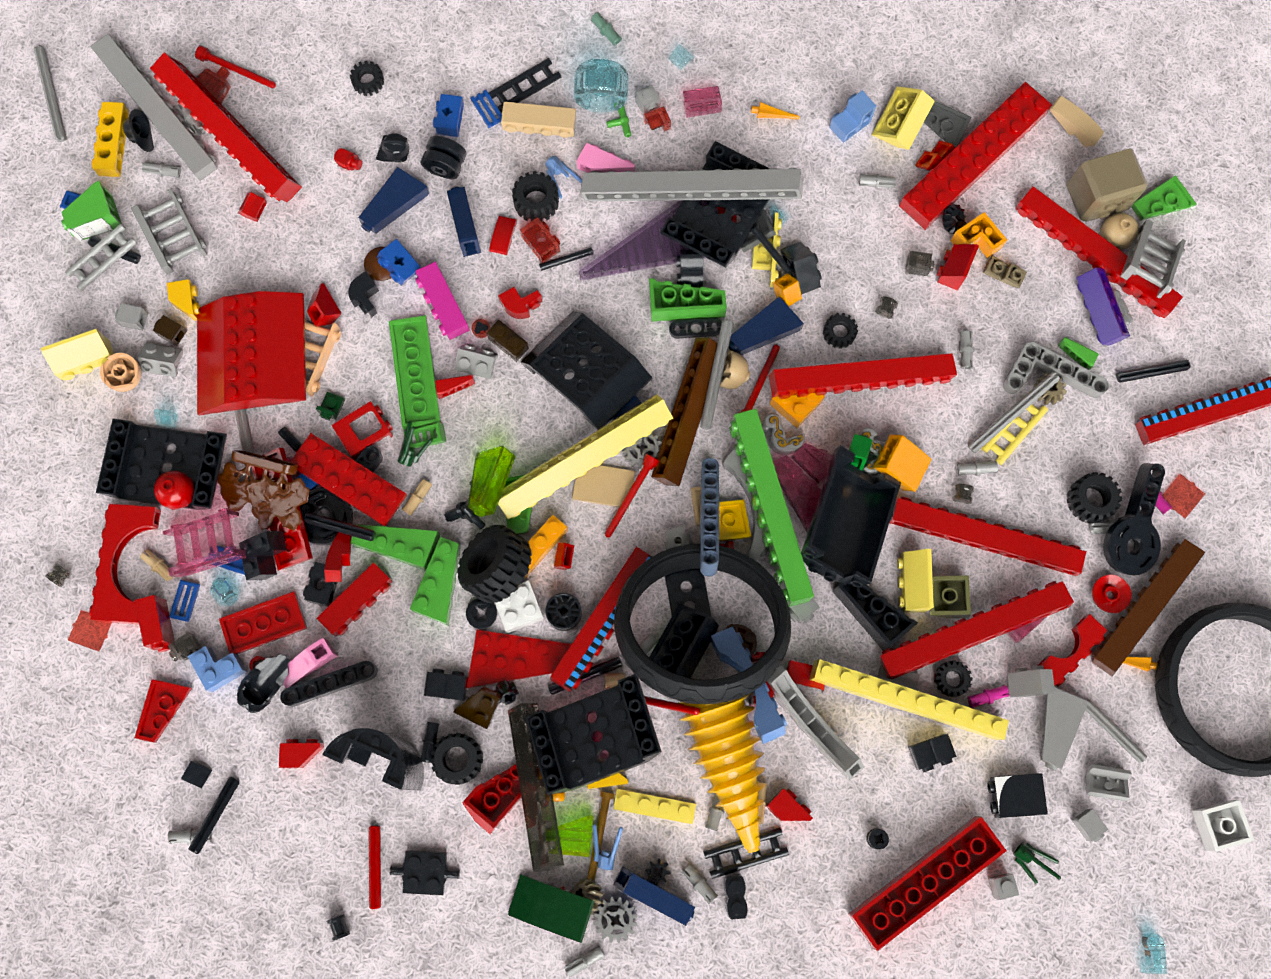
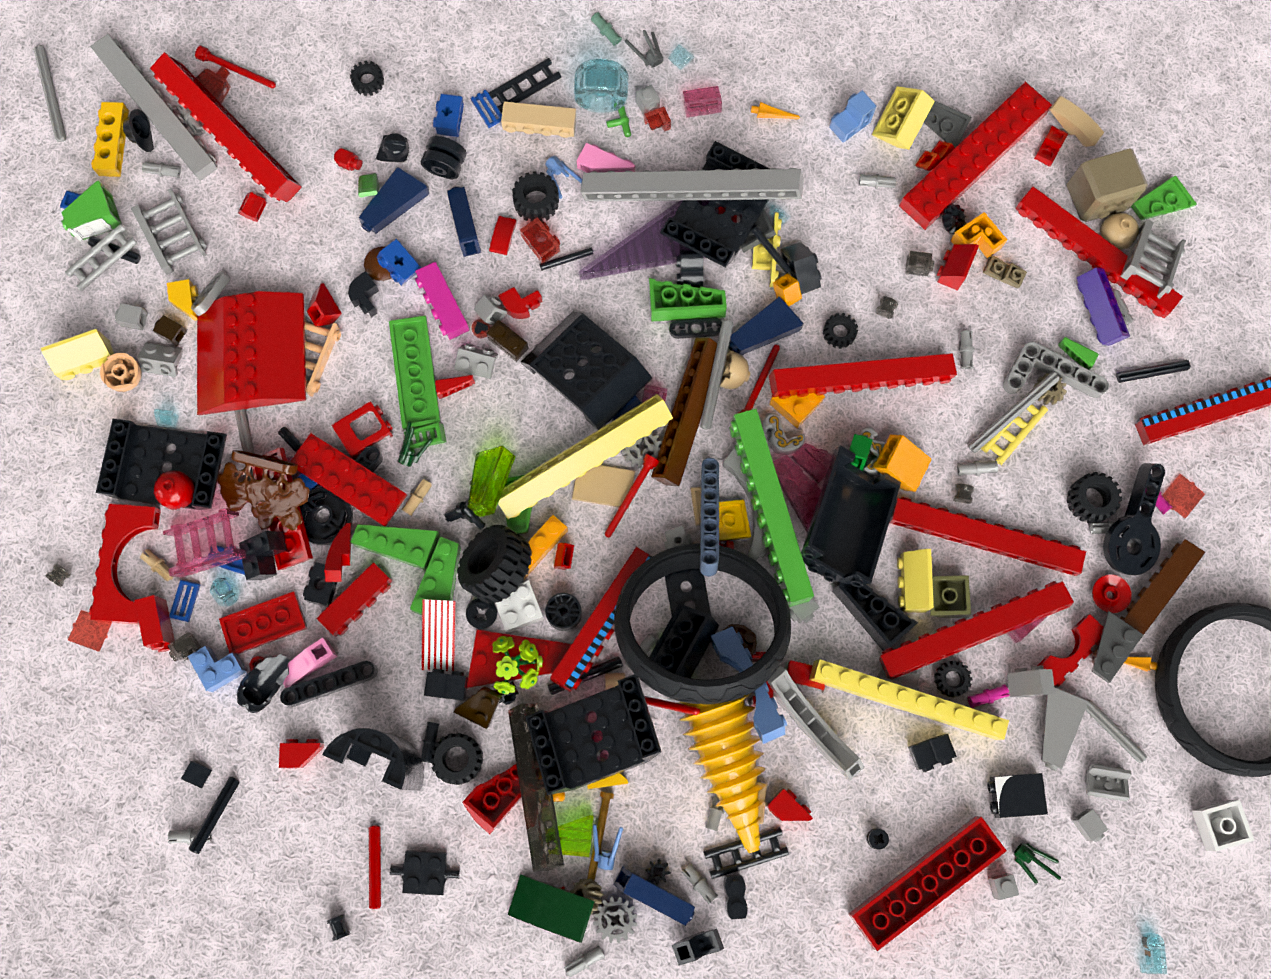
red wing [134,679,192,743] -> none
black axle [304,512,376,541] -> none
dark green bracket [316,392,345,421] -> none
light yellow plate [613,789,696,824] -> none
none -> light grey beam [191,271,231,316]
none -> bright green slope [358,173,379,197]
none -> sticker [422,599,456,672]
none -> light grey brick [474,294,507,325]
none -> lime plant [492,636,543,694]
none -> dark grey plant [625,30,663,68]
none -> clear pink panel [642,385,668,403]
none -> black brick [672,928,724,966]
none -> red slope [1034,126,1068,167]
none -> dark grey wing [1092,612,1143,683]

